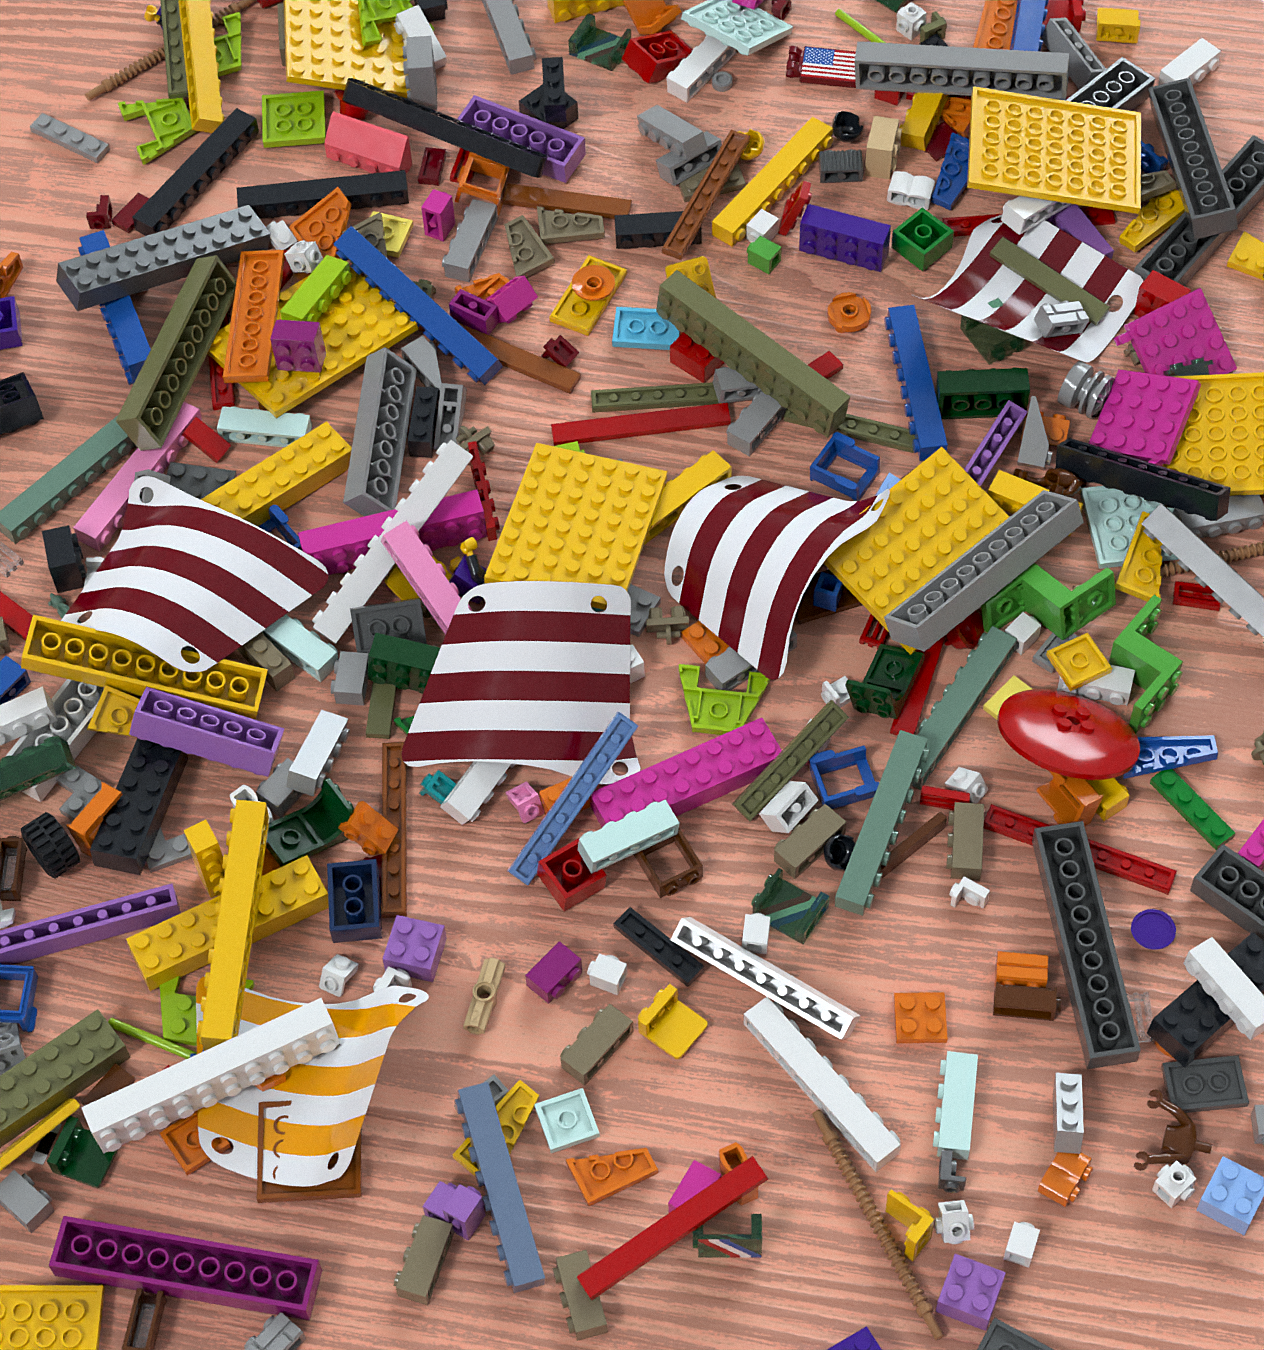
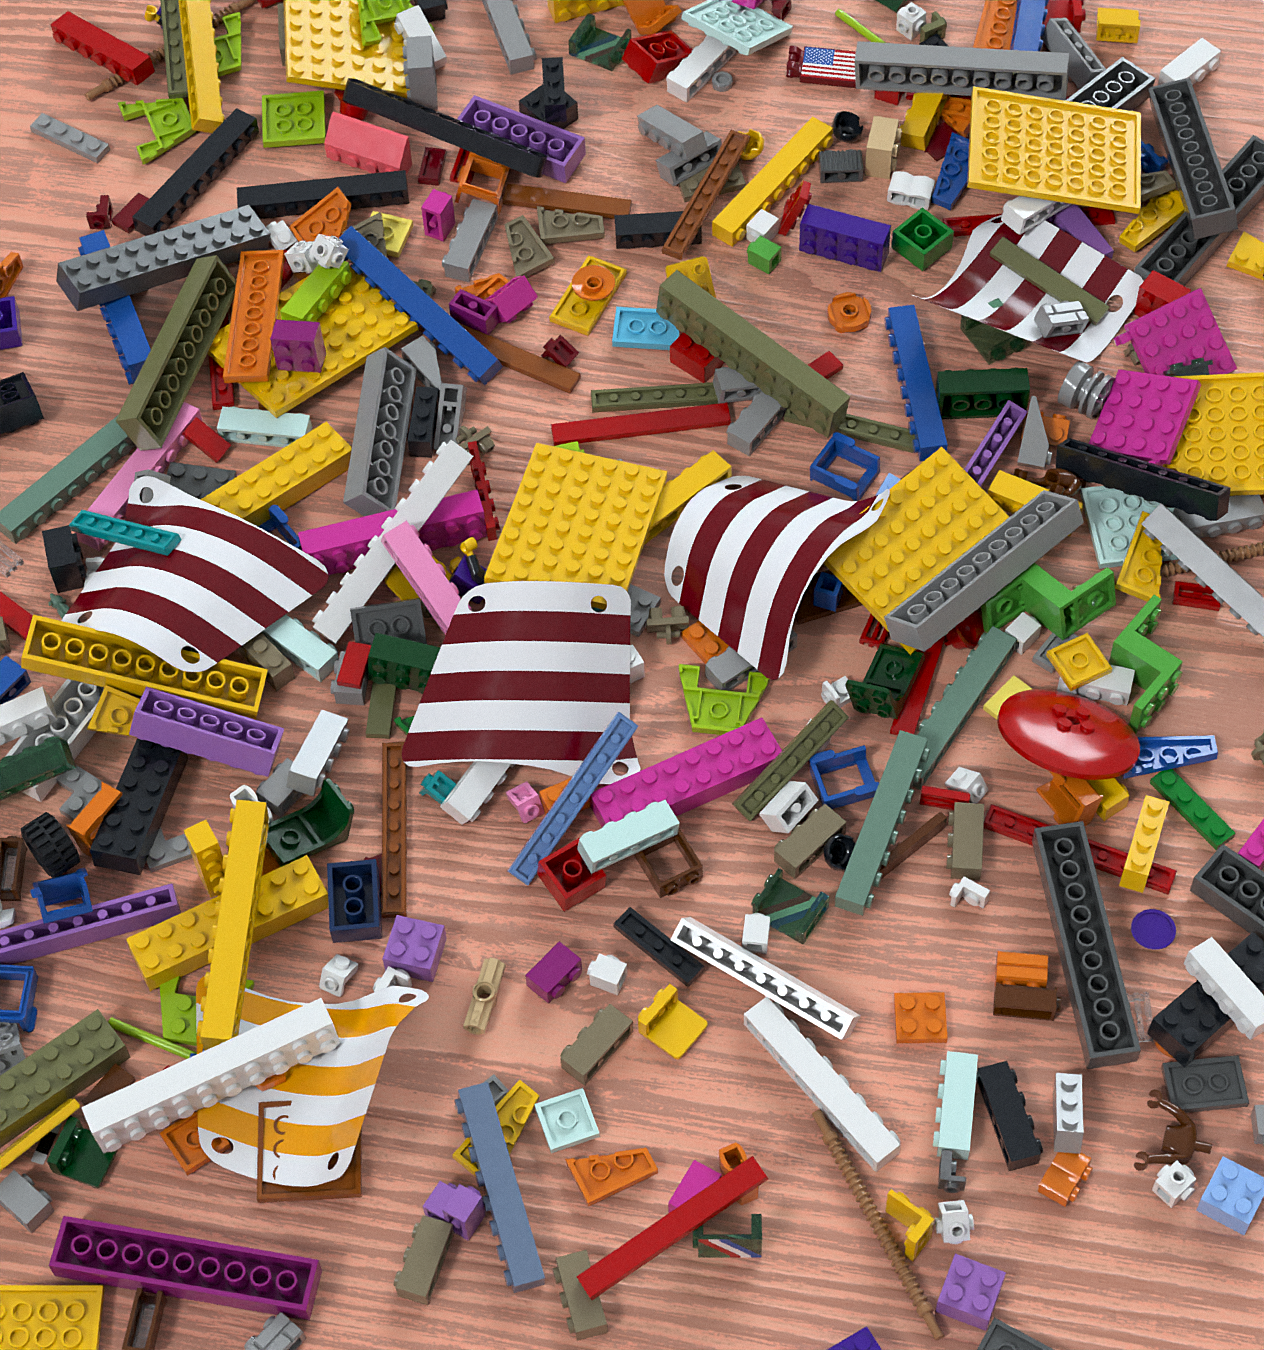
orange bracket [338,801,399,855] -> none
white brick [1004,1222,1040,1268] -> none
none -> blue piece [30,868,93,924]
none -> red brick [50,11,155,86]
none -> teal tile [69,510,182,556]
none -> white brick [309,234,349,269]
none -> red tile [337,641,372,689]
none -> black brick [976,1061,1043,1171]
none -> yellow brick [1119,795,1169,893]

